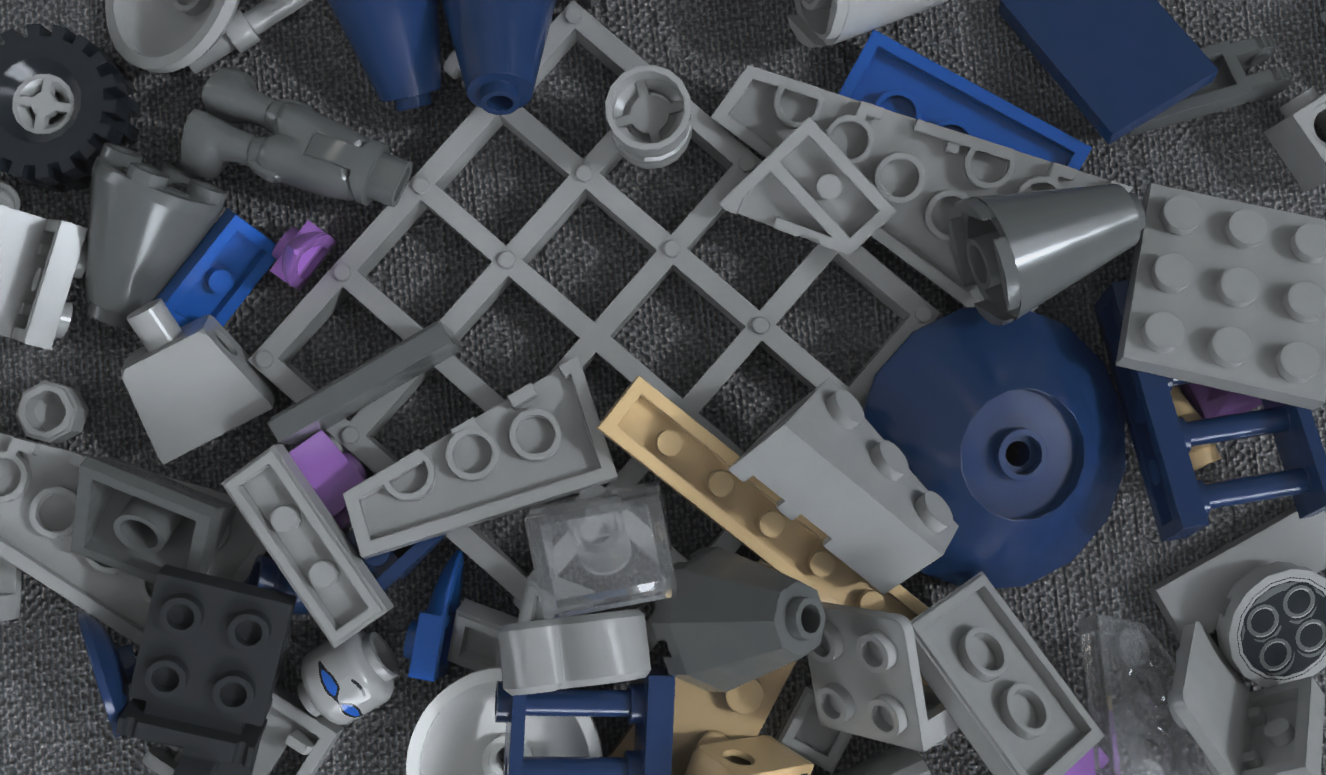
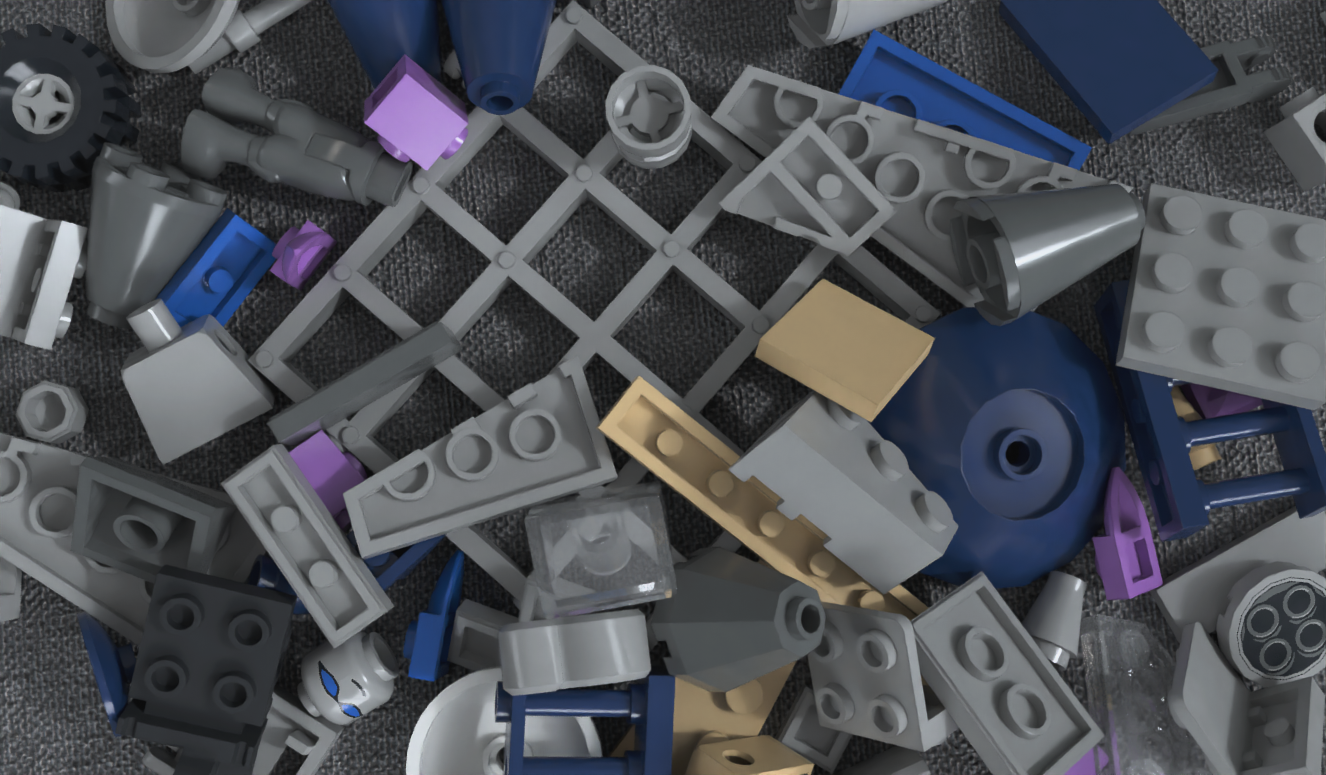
none -> medium lavender brick [364,54,469,171]
none -> tan tile [755,279,935,422]
none -> light grey cone [1021,571,1087,671]
none -> medium lavender plate [1092,467,1163,600]

